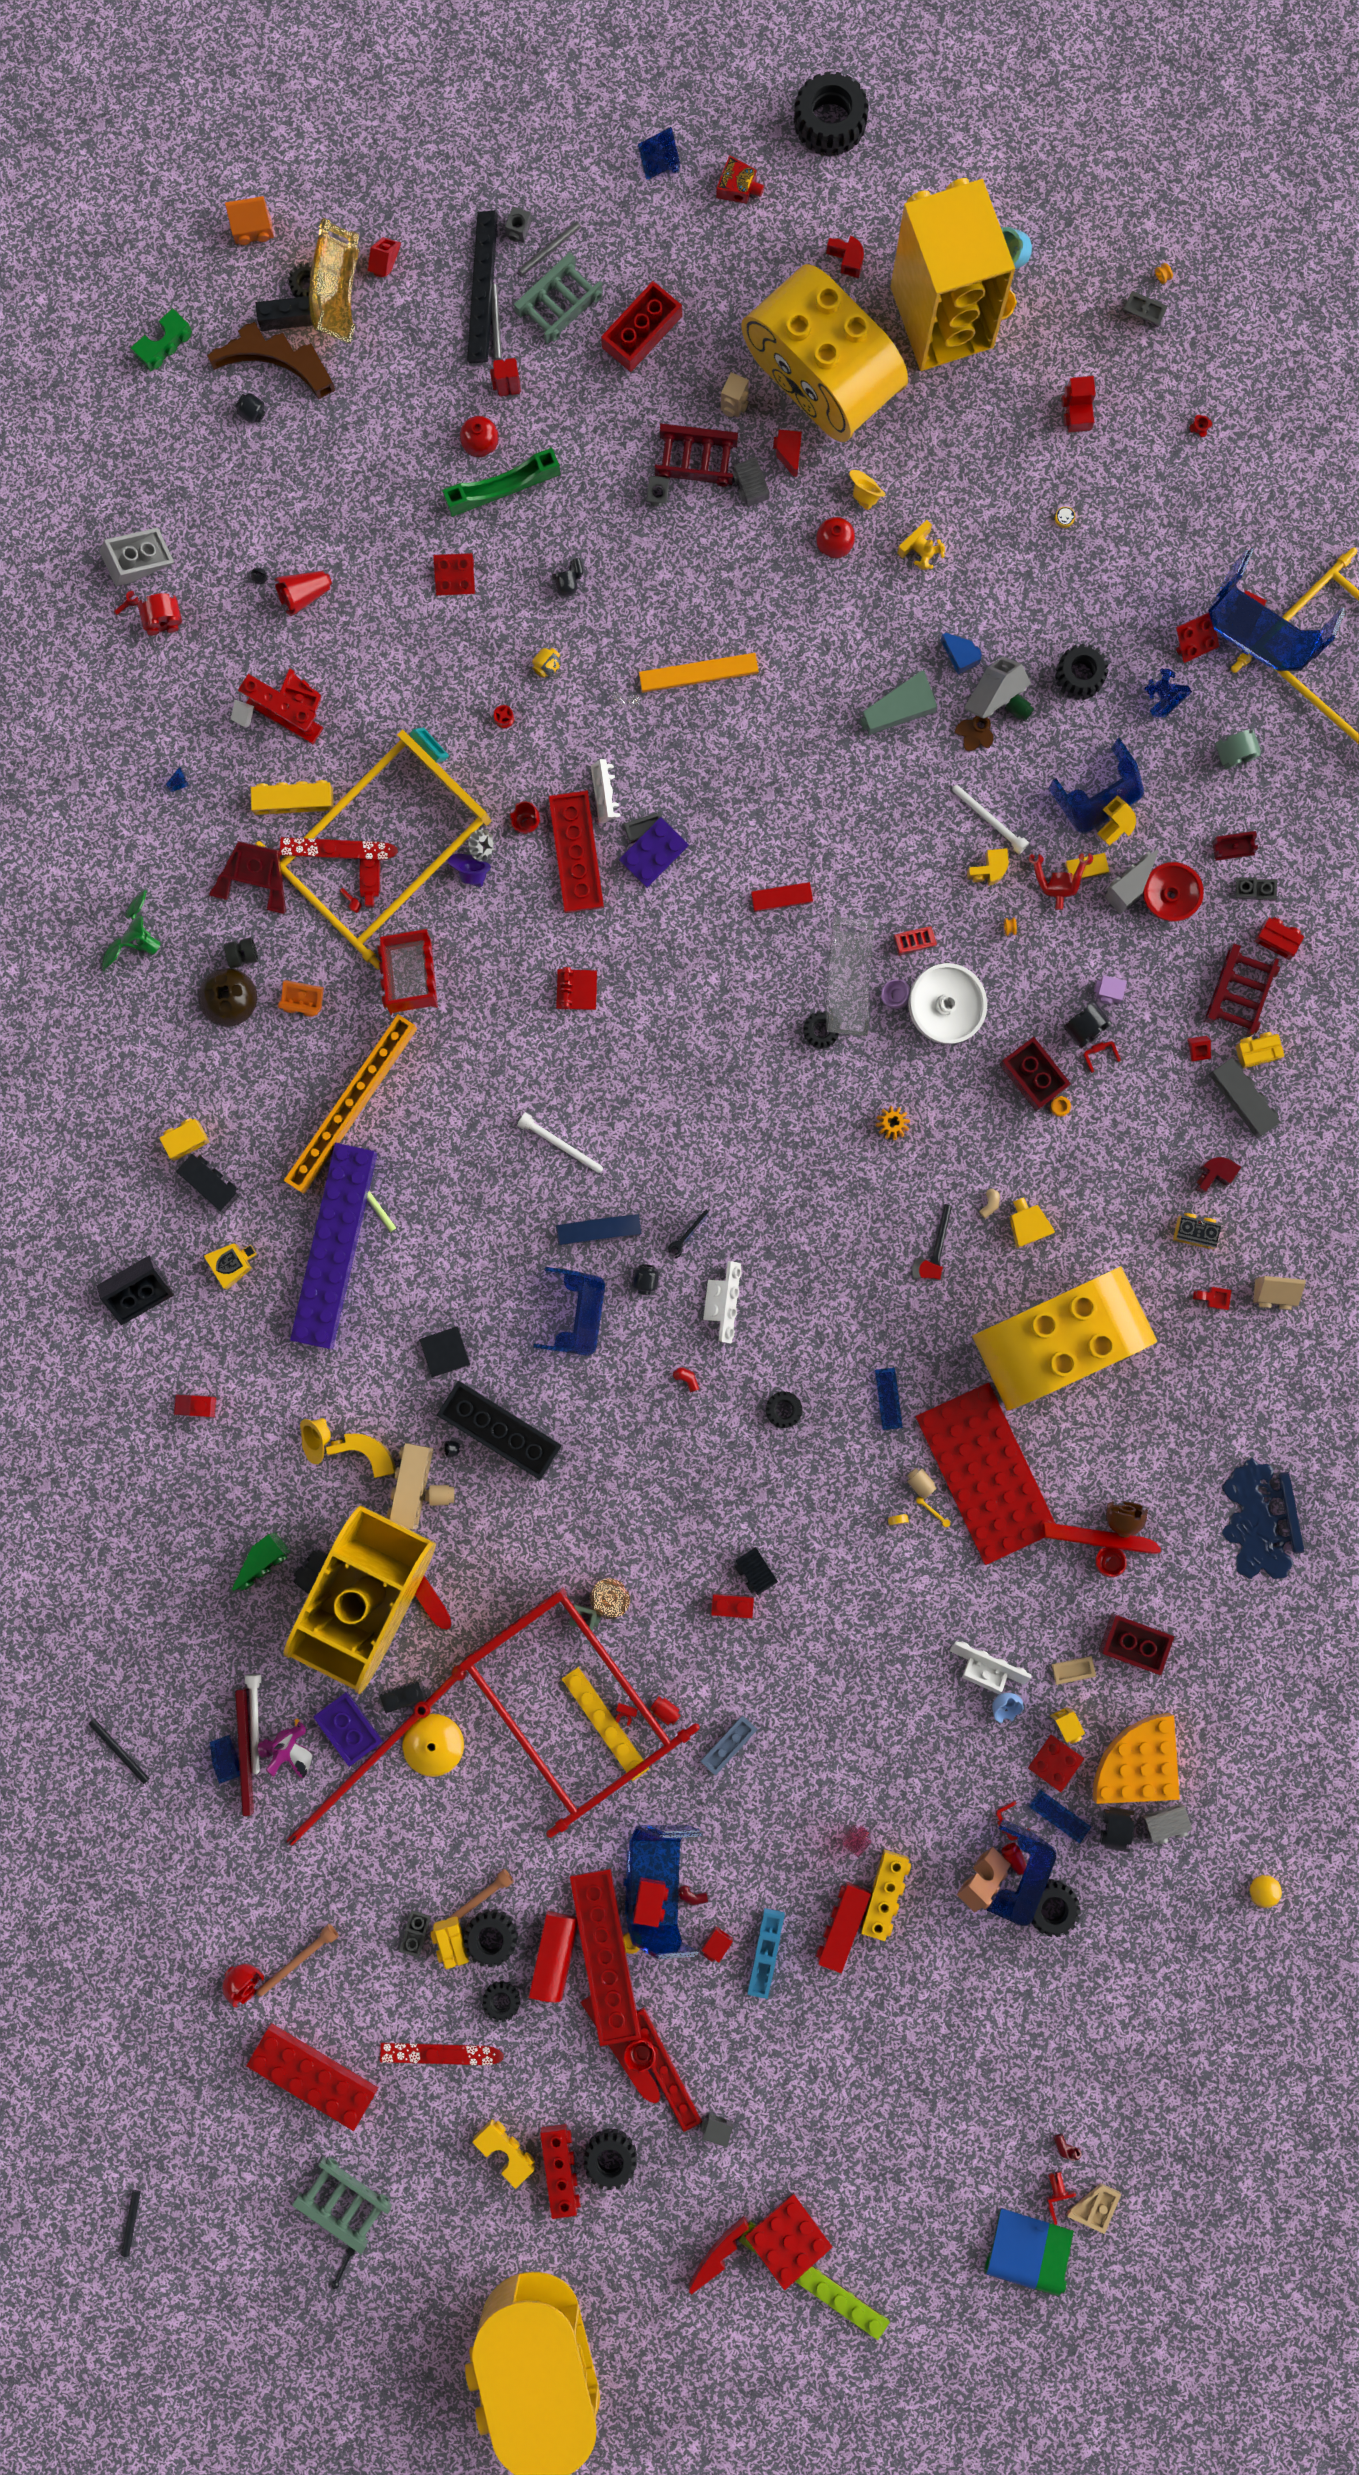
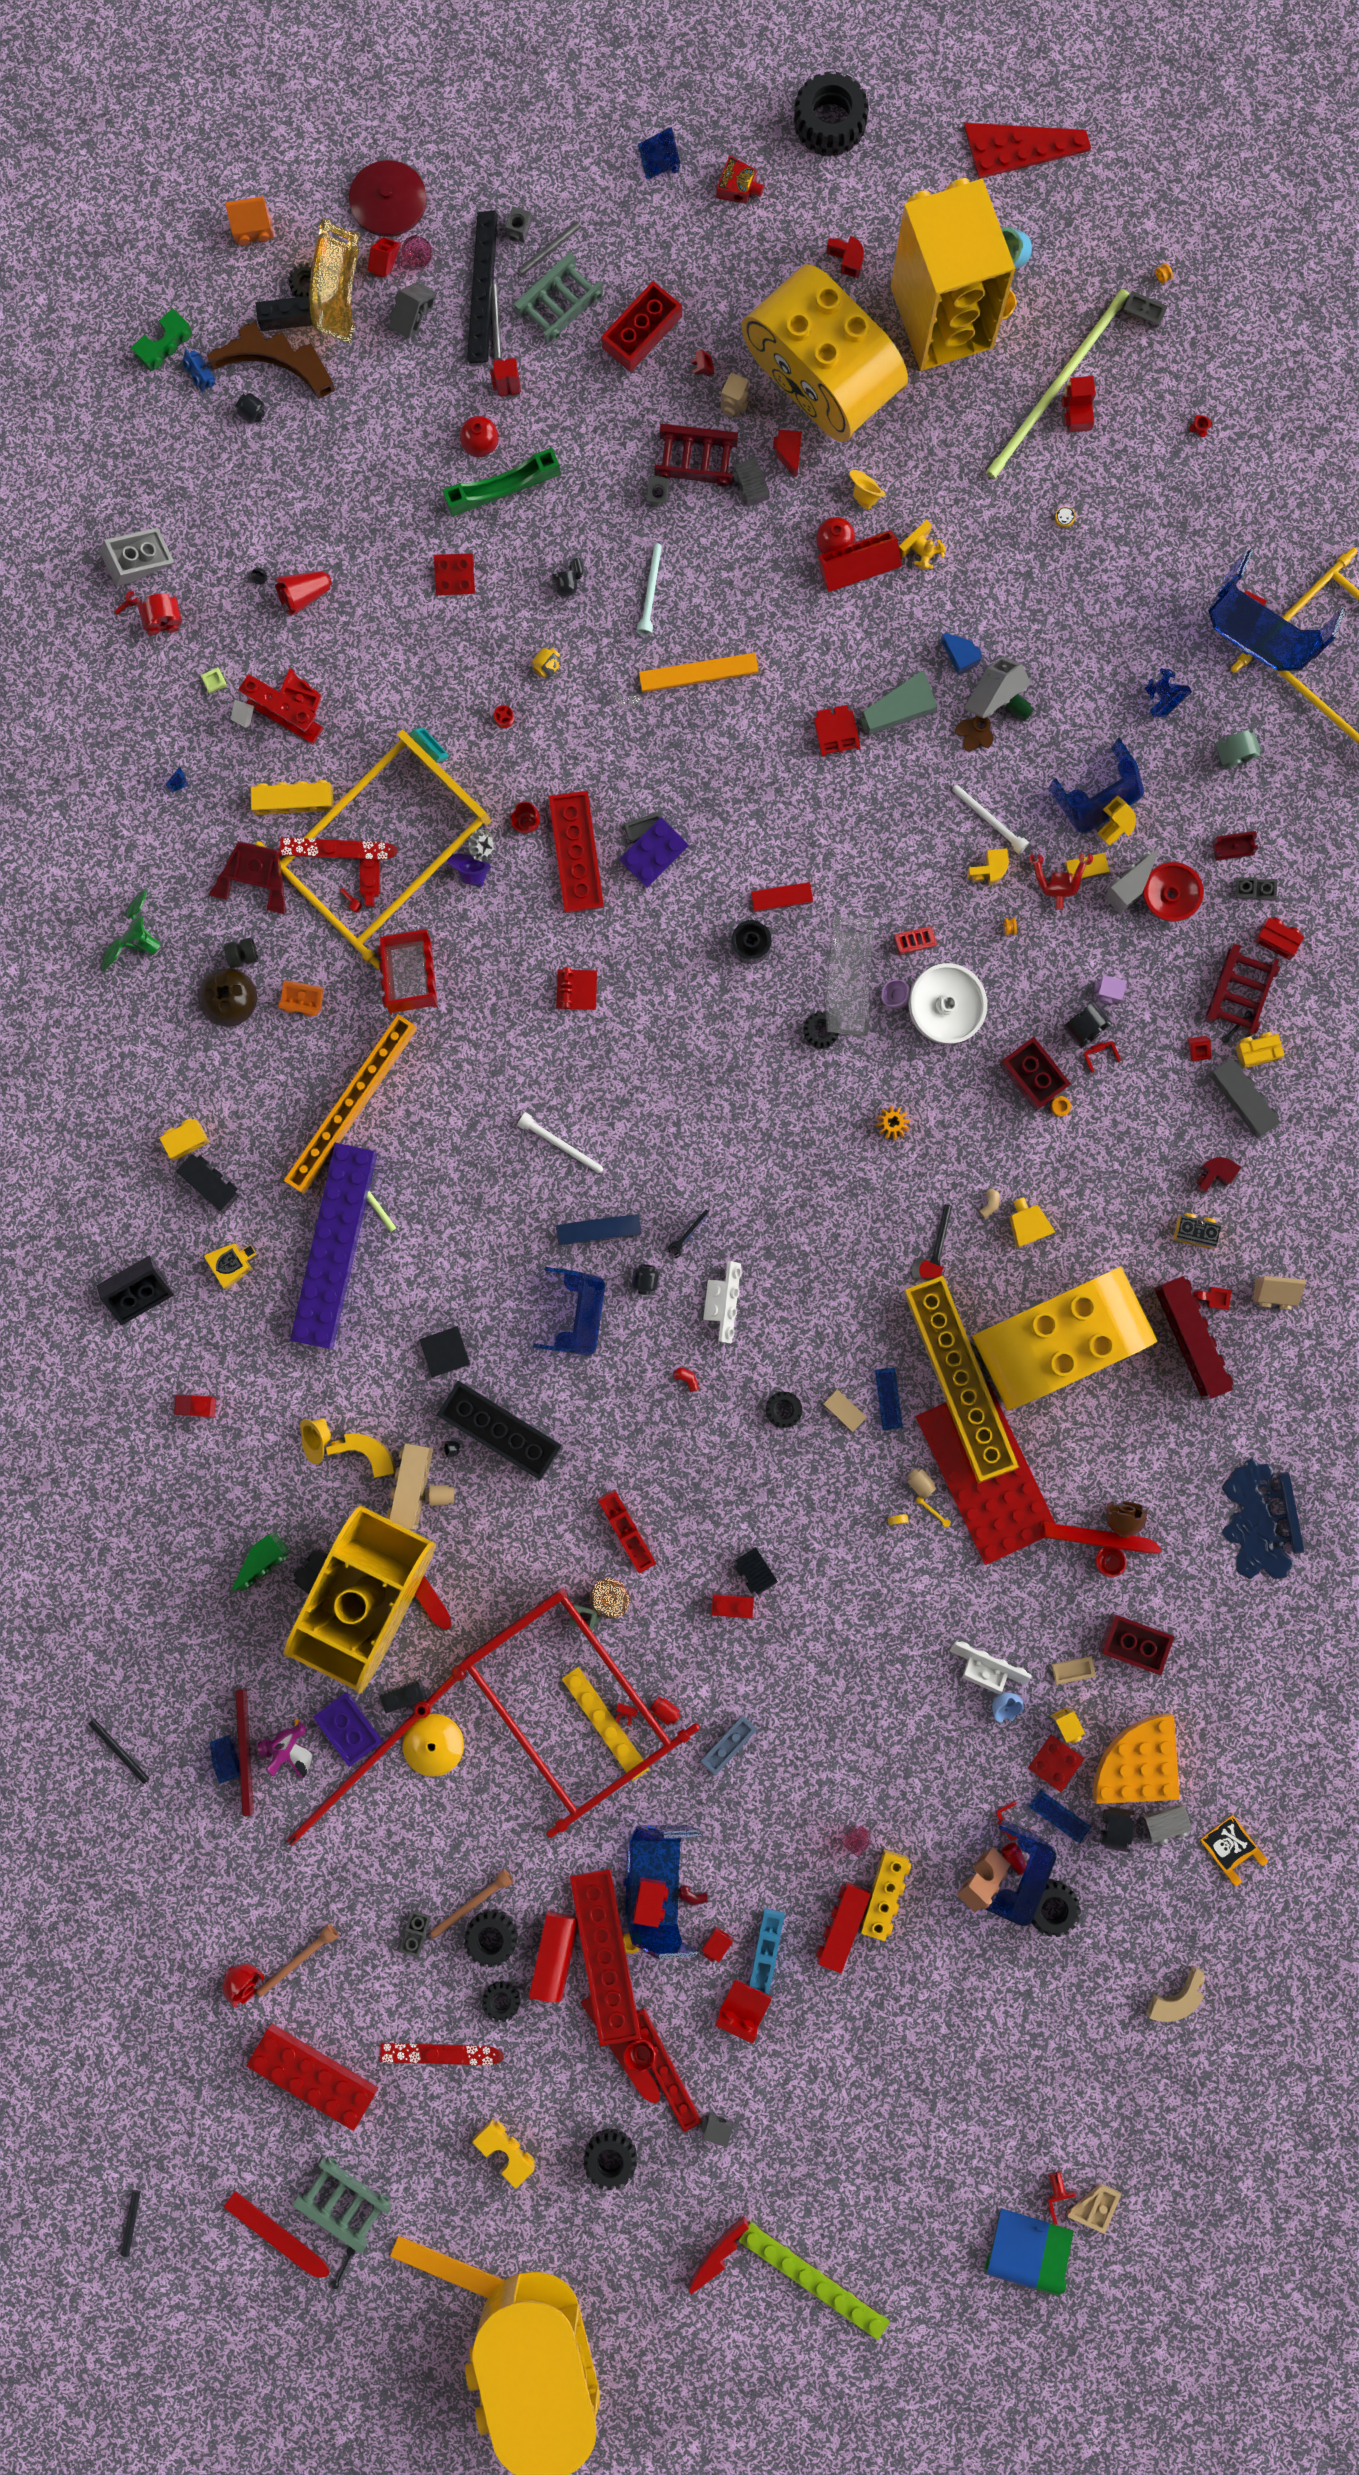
white piece [245,1674,261,1774] -> none
yellow brick [431,1916,469,1969] -> none
red brick [540,2124,581,2219] -> none
white plate [591,759,620,823] -> none
red plate [744,2194,833,2291] -> none
dark red arm [1053,2133,1082,2161] -> none
black tyre [1055,644,1109,700] -> none
red hinge [1176,611,1220,663] -> none
yellow hair [1249,1875,1282,1908] -> none
none -> blue hinge [182,349,215,393]
none -> yellowish green tile [200,667,227,694]
none -> red piece [224,2191,330,2278]
none -> dark red dish [349,160,427,237]
none -> dark grey brick [389,282,437,338]
none -> light orange tile [390,2235,505,2298]
none -> clear pink hair [402,235,433,268]
none -> red slope [597,1489,657,1574]
none -> light aqua piece [636,543,662,635]
none -> red tile [690,349,715,376]
none -> red bracket [715,1980,772,2044]
none -> black brick [731,920,772,964]
none -> red plate [814,705,861,757]
none -> red brick [817,530,902,592]
none -> tan tile [823,1389,867,1432]
none -> yellow brick [904,1276,1019,1483]
none -> red wing [964,122,1091,179]
none -> yellowish green piece [985,289,1130,479]
none -> tan arch [1146,1965,1205,2022]
none -> dark red brick [1154,1276,1234,1400]
none -> flag [1200,1815,1268,1886]
none -> black hinge [1221,1011,1252,1043]

